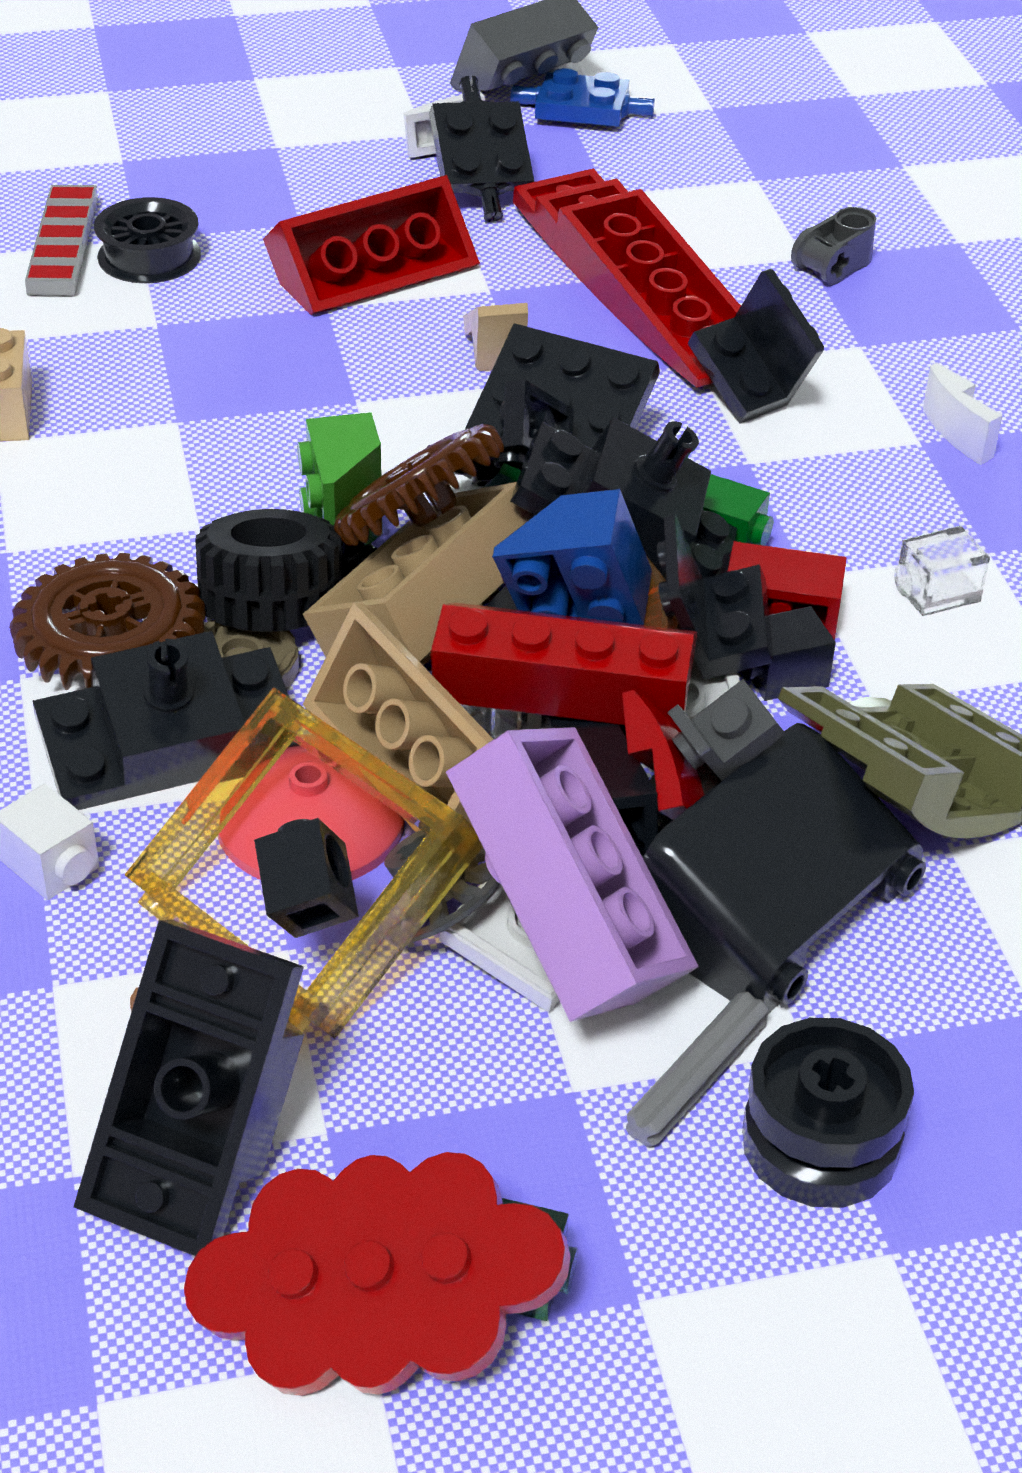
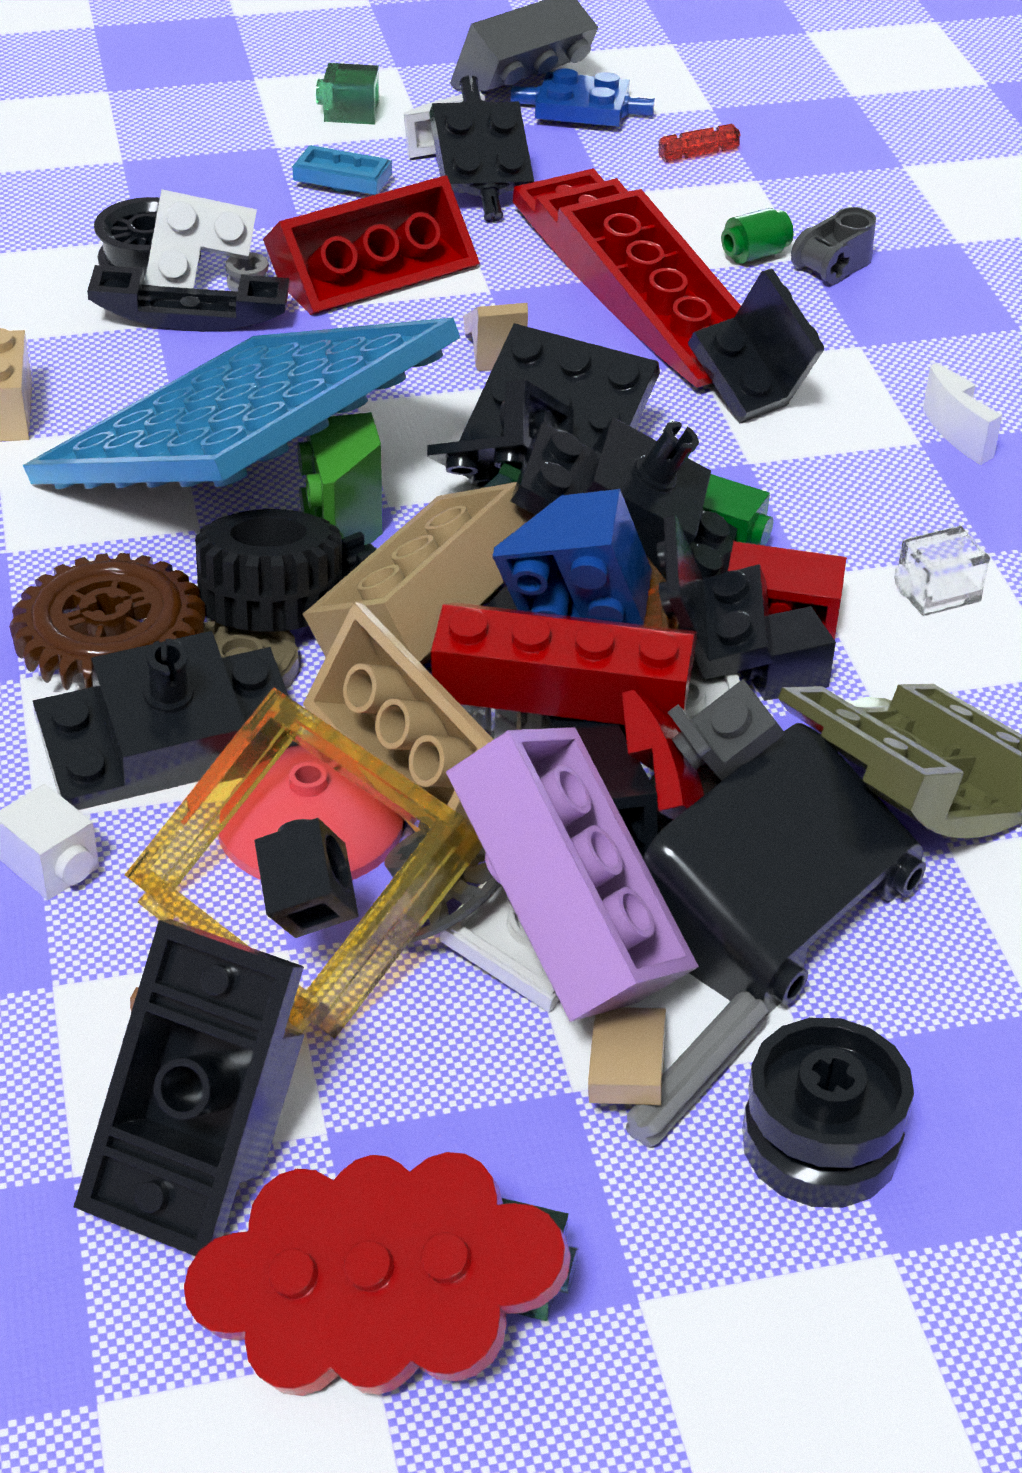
tile [25,184,98,296] -> none
reddish brown gear [334,424,504,546] -> none
none -> dark azure plate [23,317,461,489]
none -> black slope [87,265,290,332]
none -> white plate [144,189,257,288]
none -> light grey bush [225,252,269,291]
none -> dark azure plate [292,145,392,195]
none -> clear green brick [316,63,380,125]
none -> tan slope [588,1007,666,1105]
none -> clear red axle [658,123,741,163]
none -> green brick [721,208,794,264]

